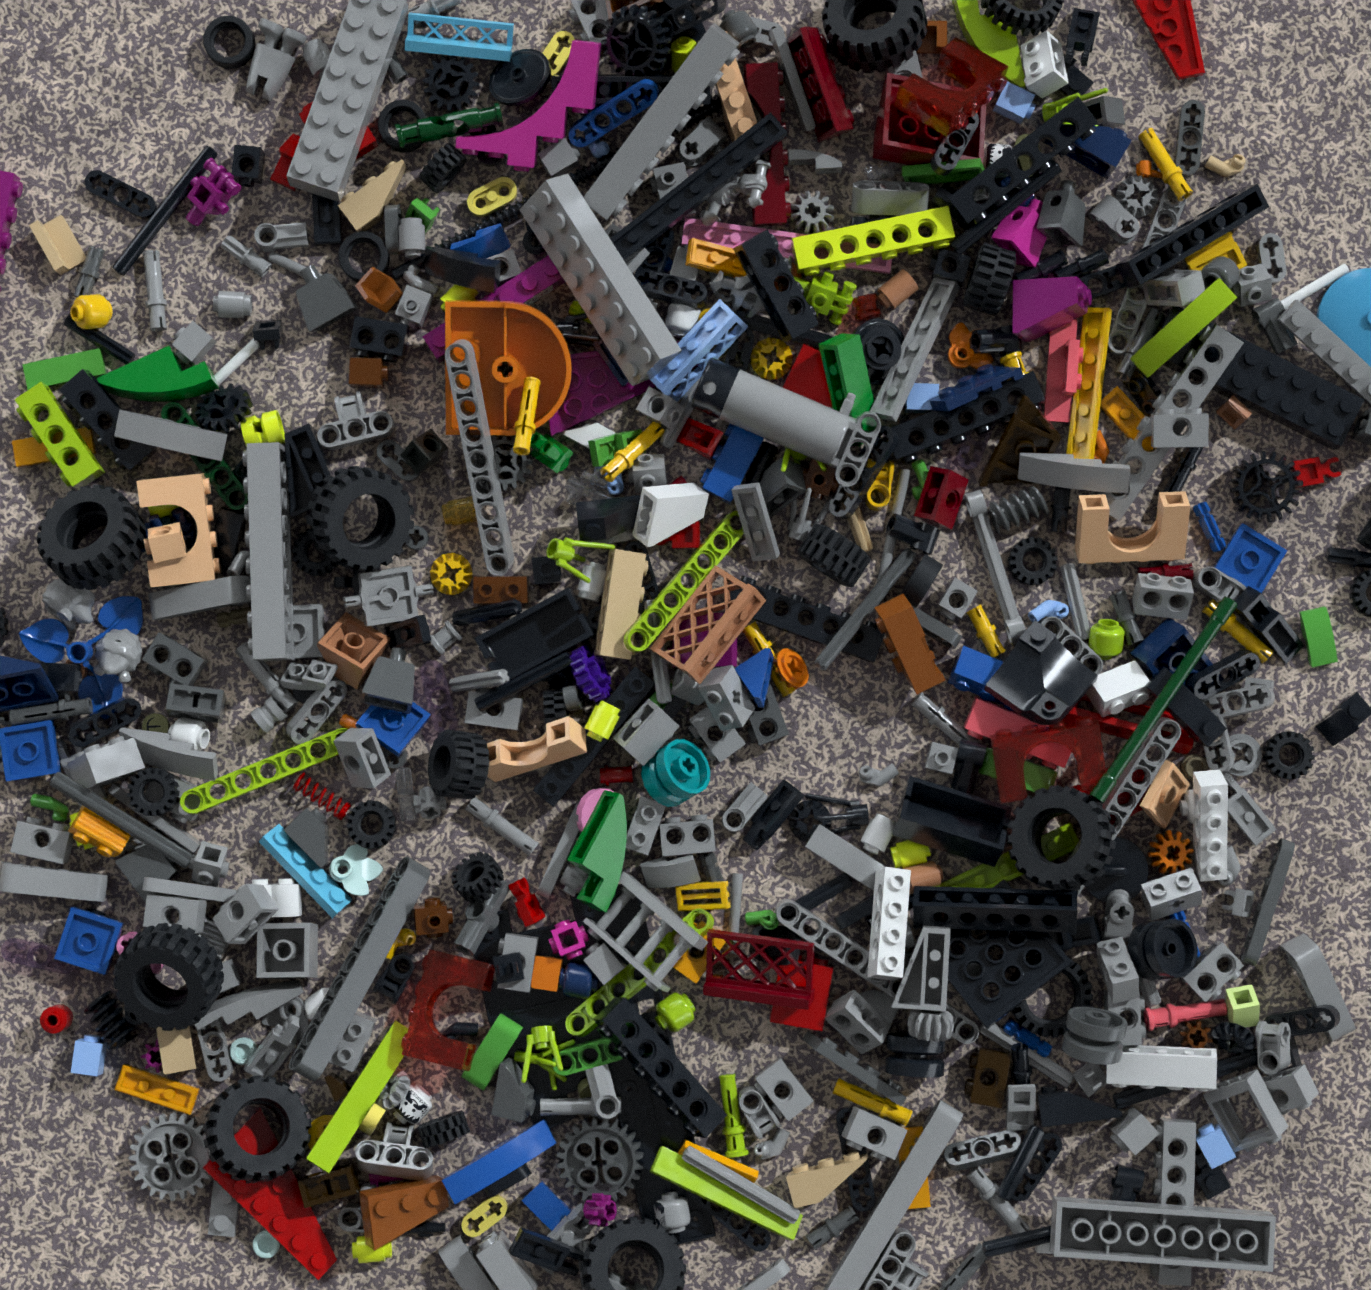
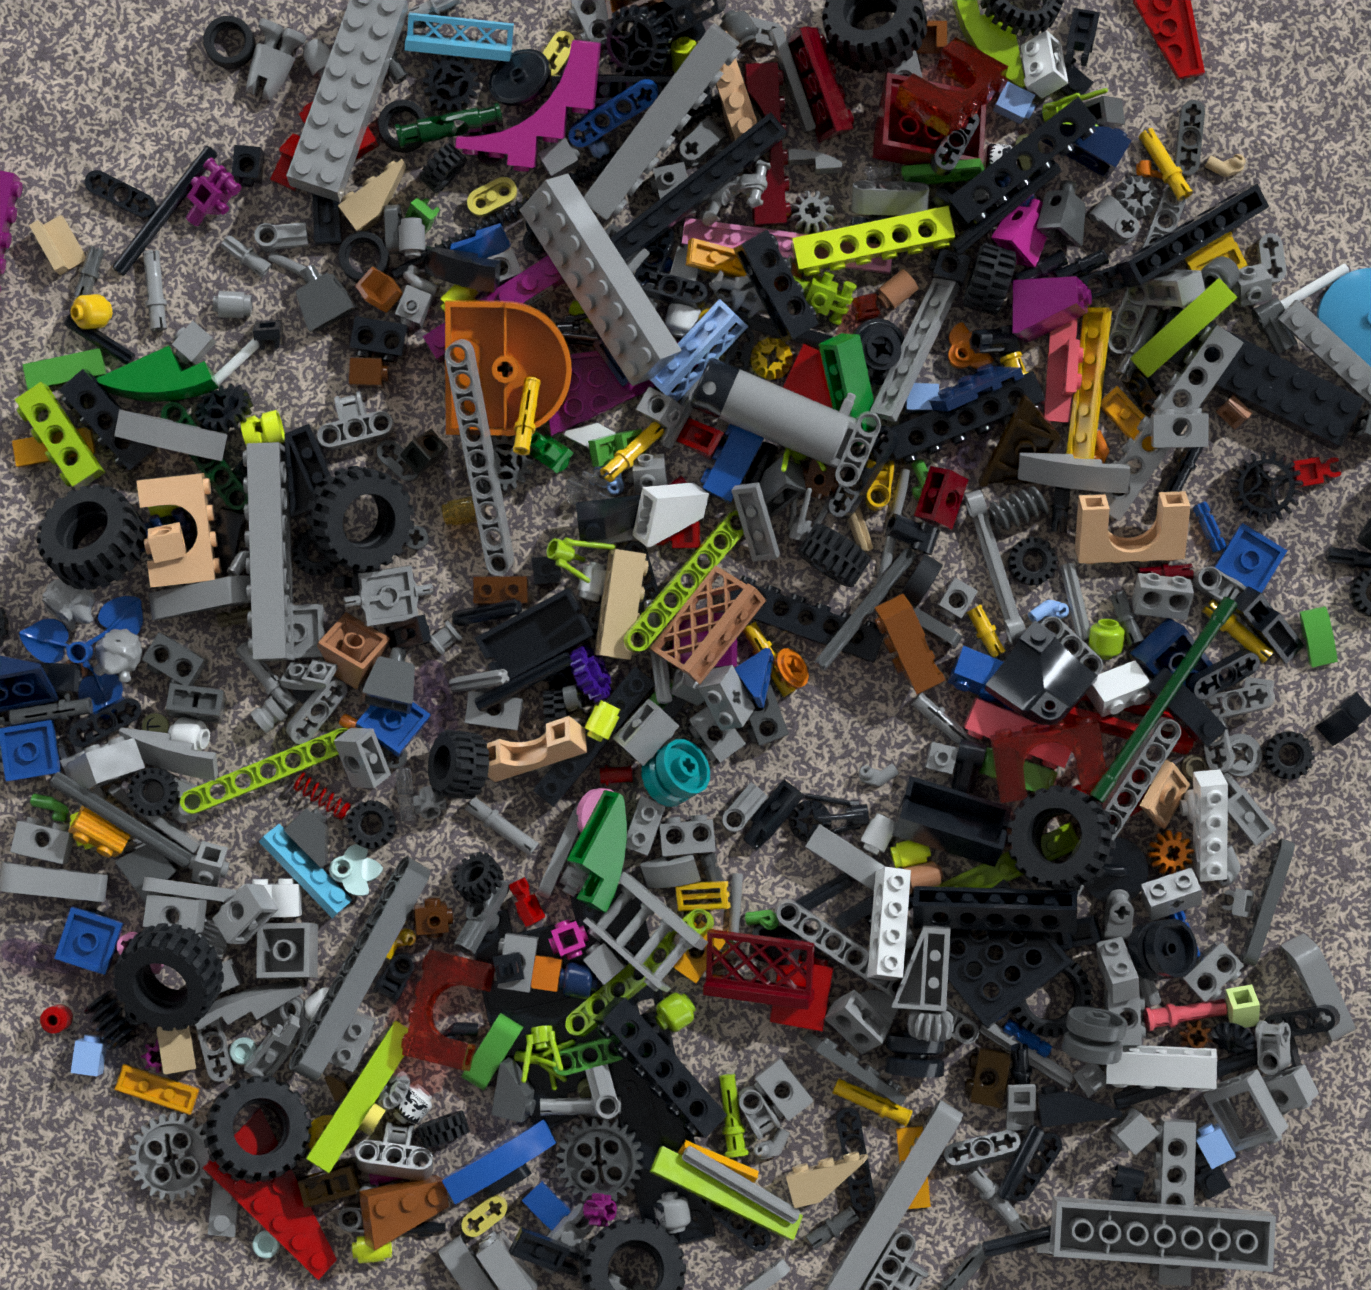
yellow gear [430,552,473,595] -> none
light grey brick [841,1106,907,1161] -> none

